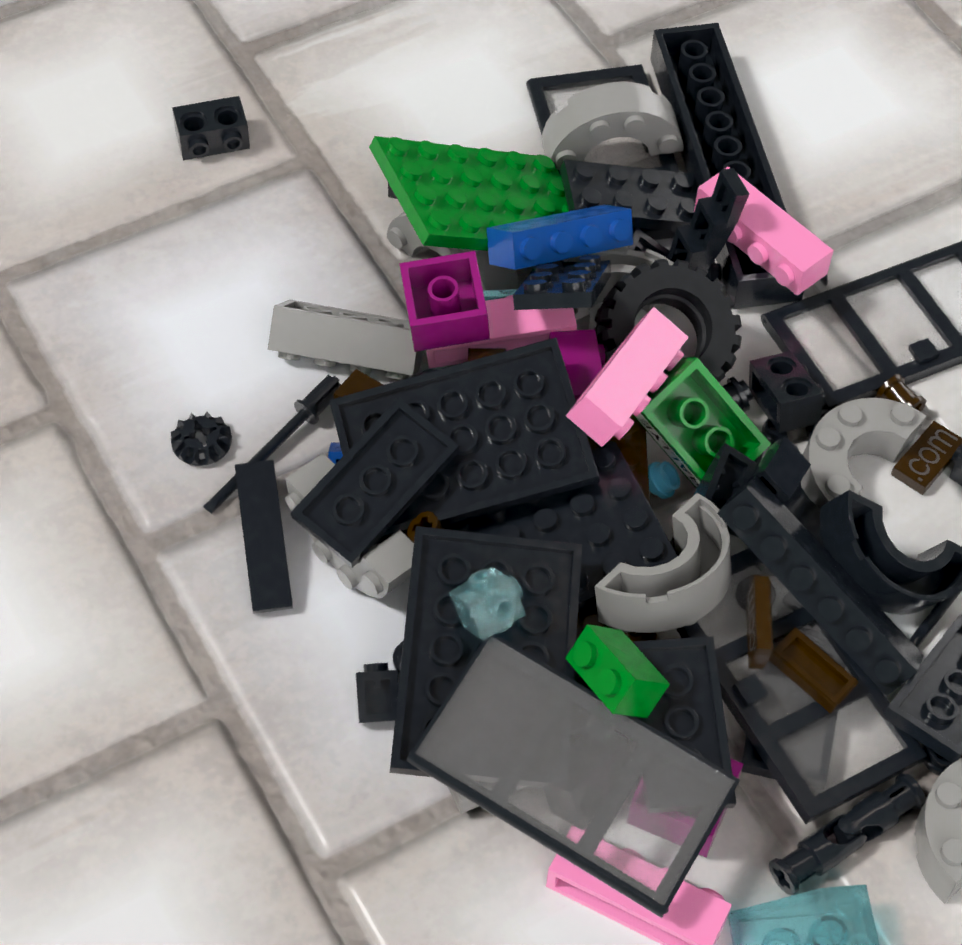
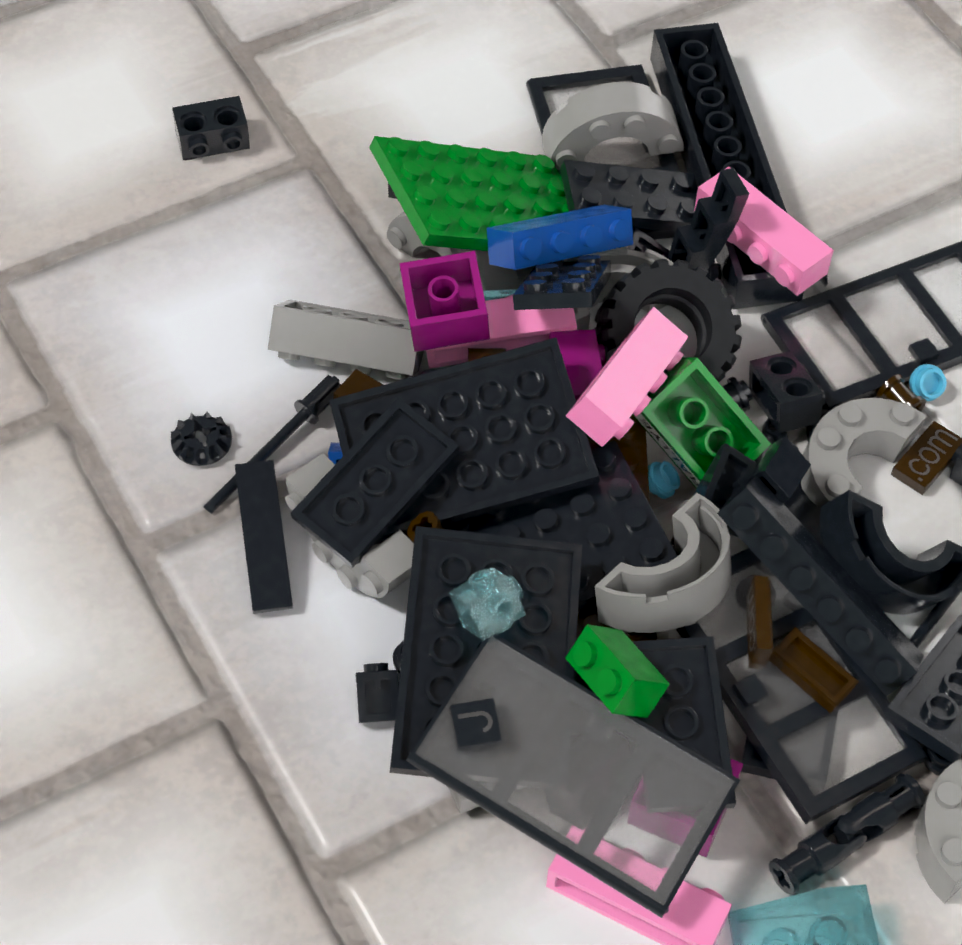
none -> black tile [449,698,502,752]
none -> medium azure plate [909,364,947,401]

